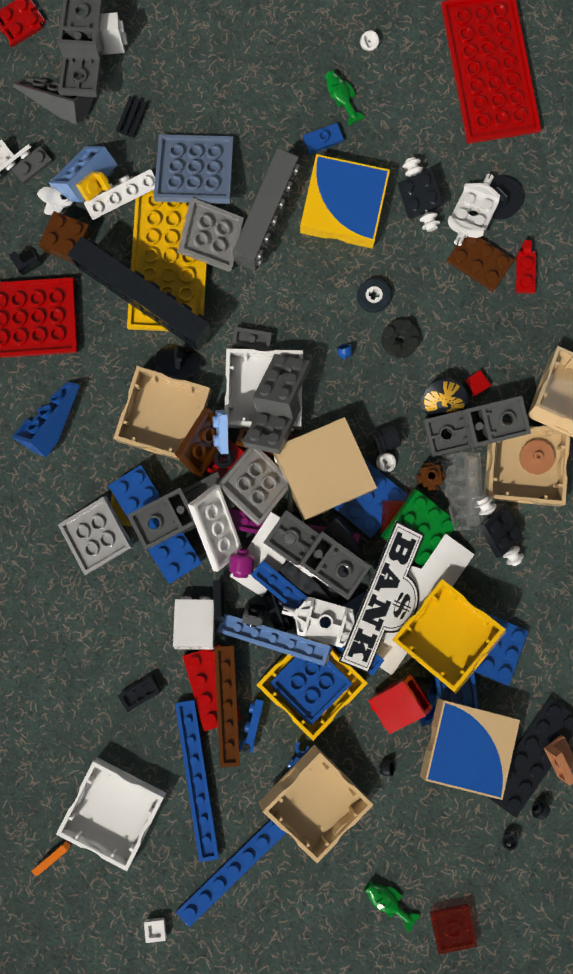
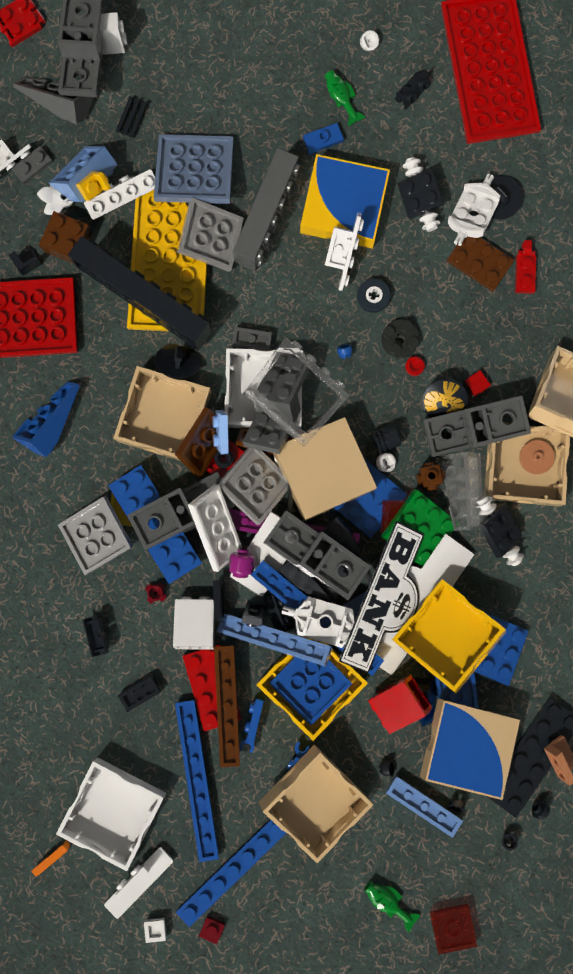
none -> black hinge [82,615,109,657]
none -> white bracket [104,847,173,919]
none -> dark red plate [145,583,166,603]
none -> dark red plate [199,916,225,945]
none -> clear windscreen [243,338,350,446]
none -> white bracket [325,212,364,291]
none -> medium blue plate [385,775,463,838]
none -> black hinge [395,70,430,110]
none -> red tile [405,356,425,376]
none -> black hinge [449,795,466,813]

